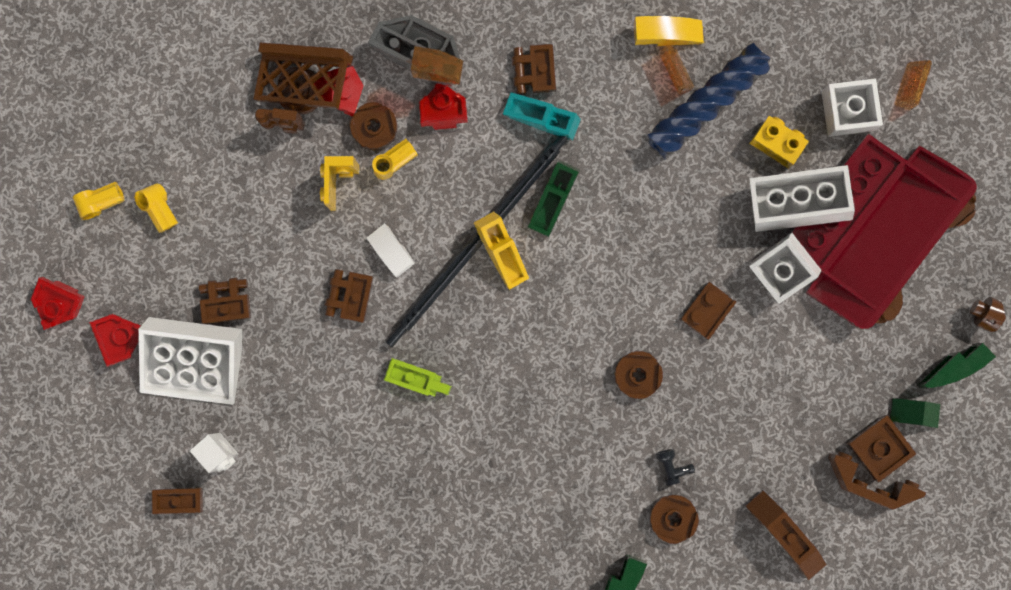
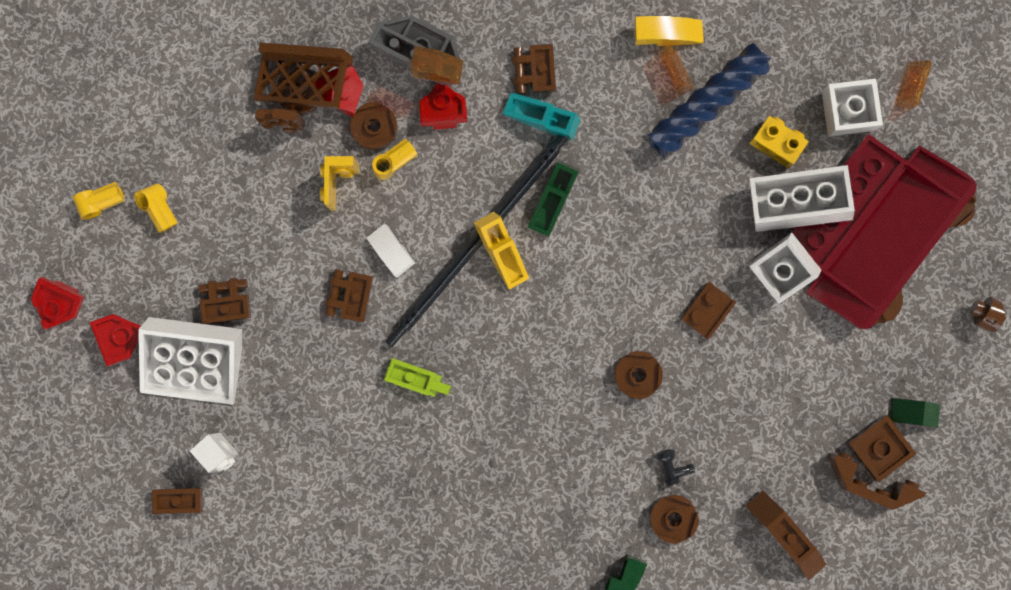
dark green slope [917,343,996,389] -> none

